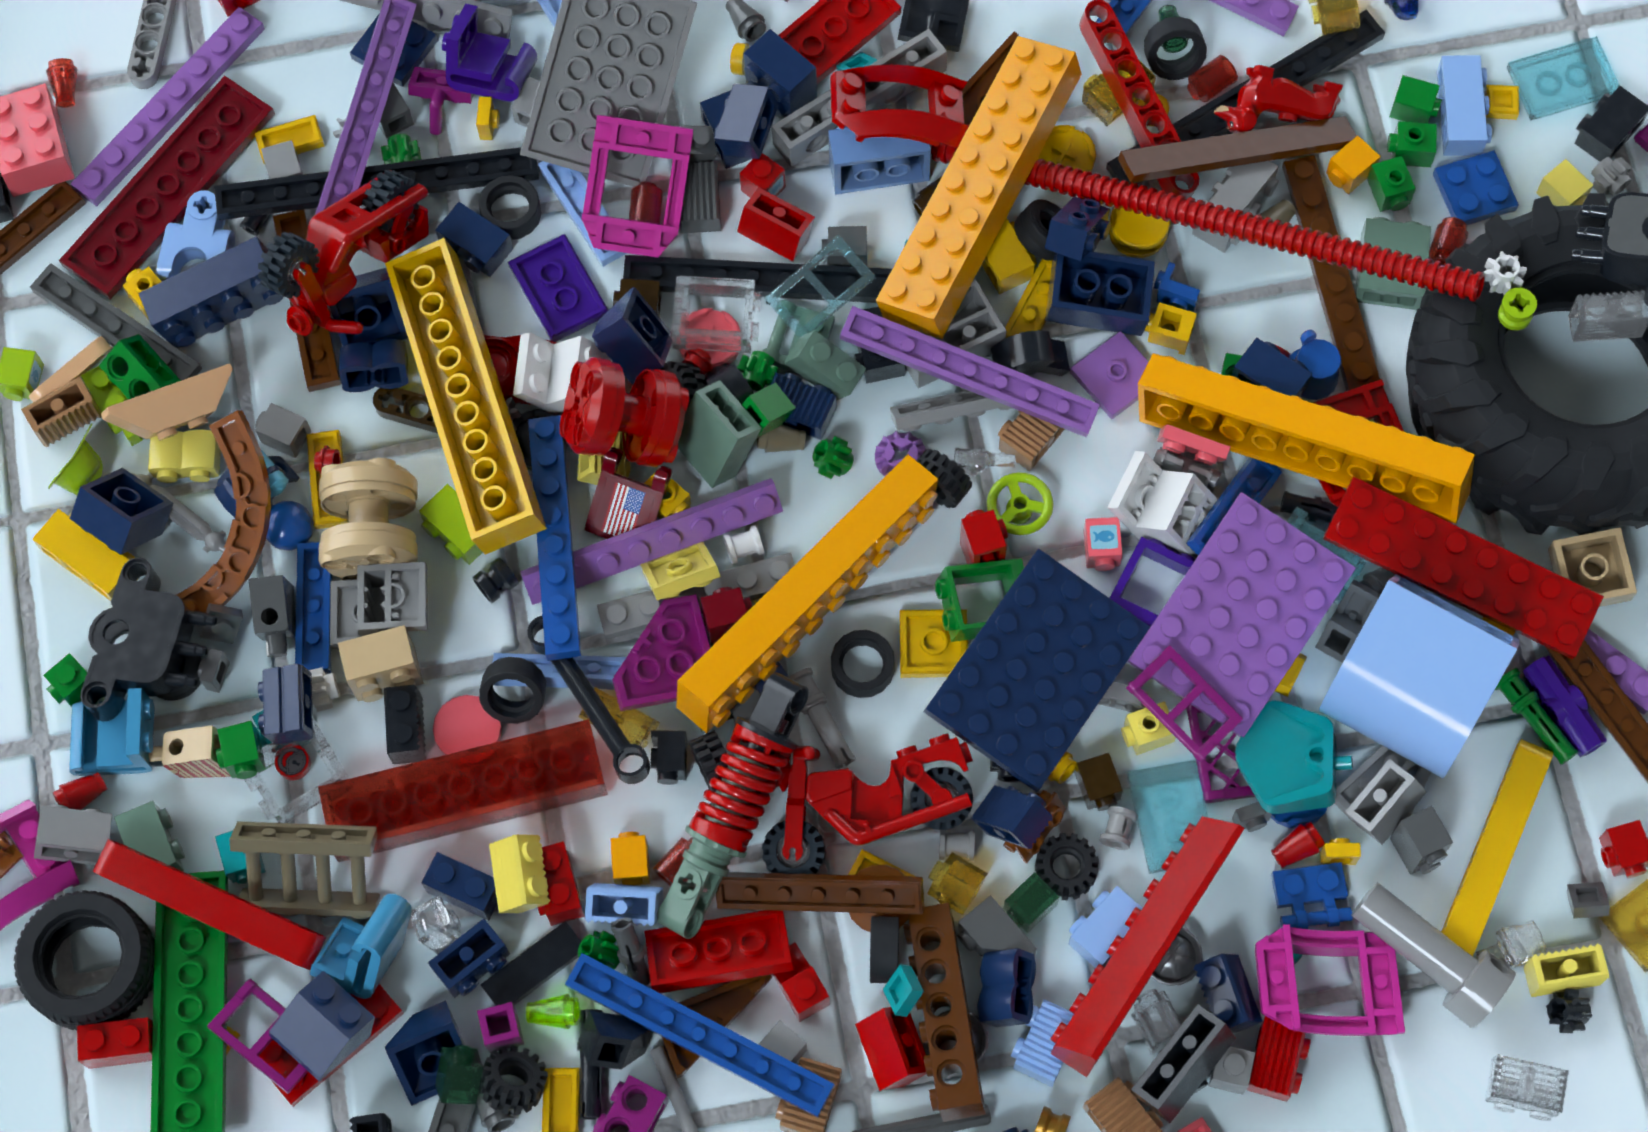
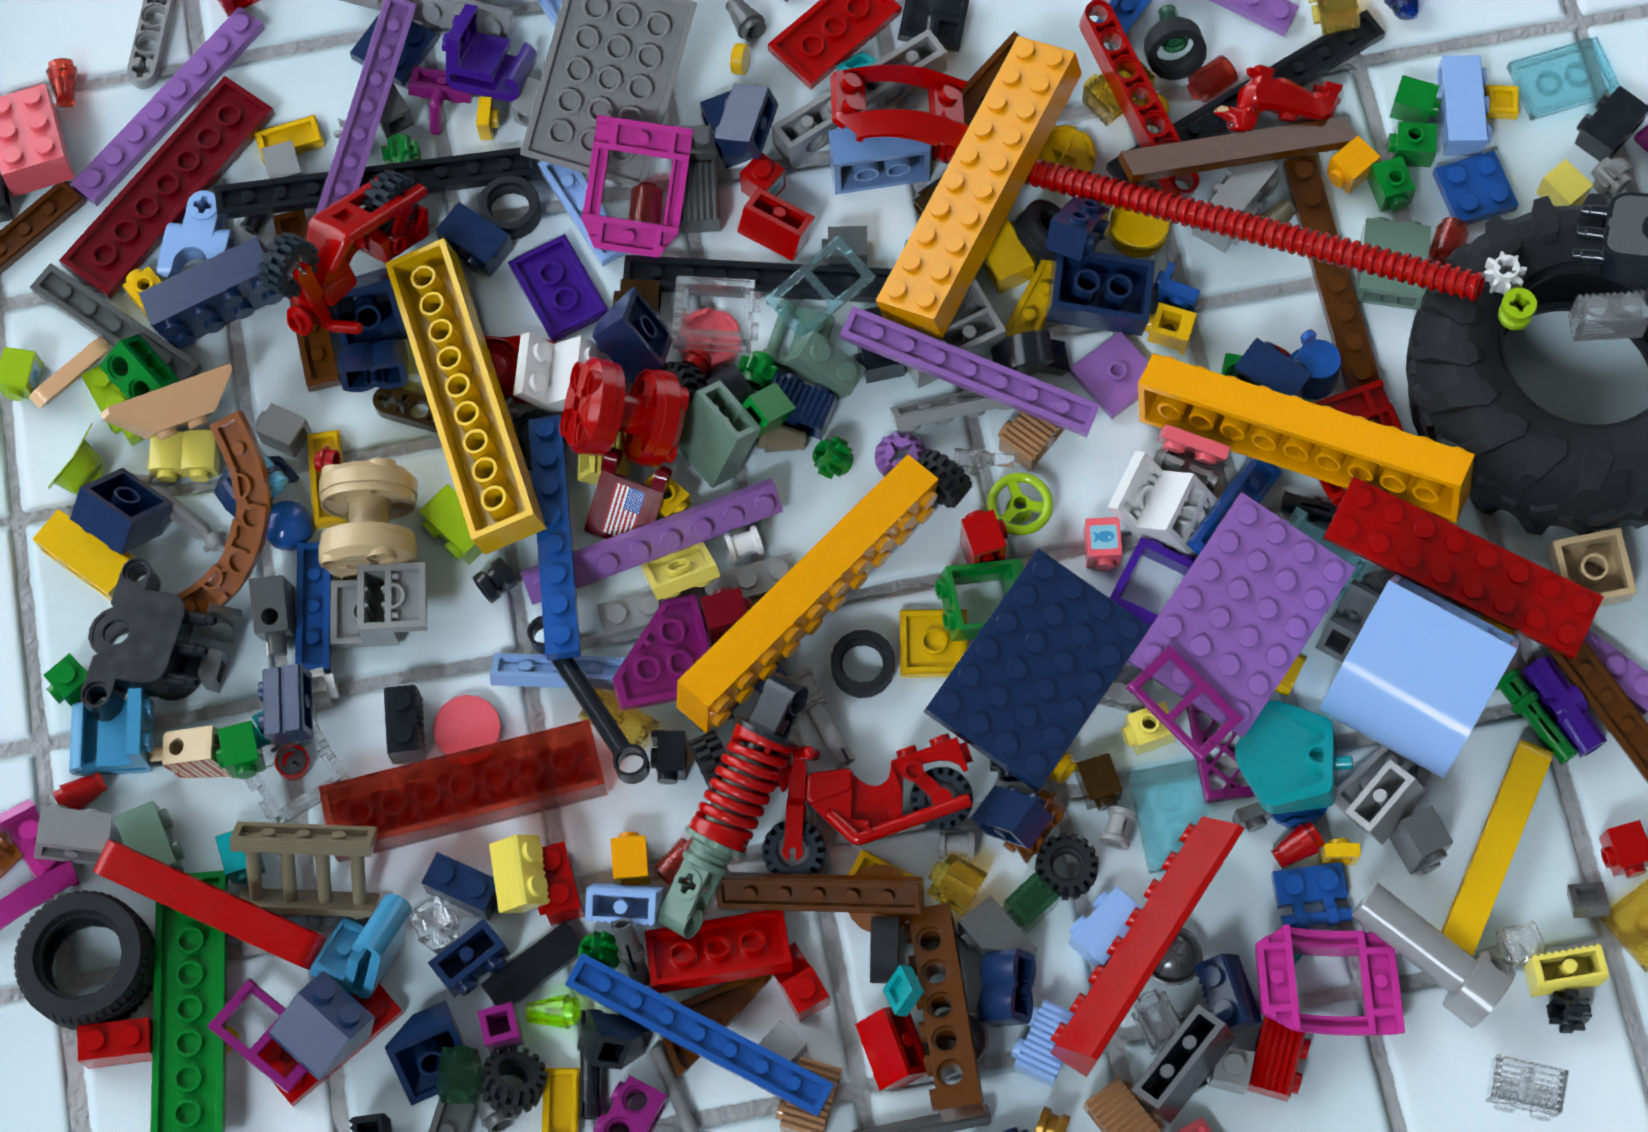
medium nougat brick [21,377,102,447] -> none
tan brick [338,625,424,702] -> none
black tyre [479,657,546,724] -> none
dark blue brick [743,29,817,118] -> none

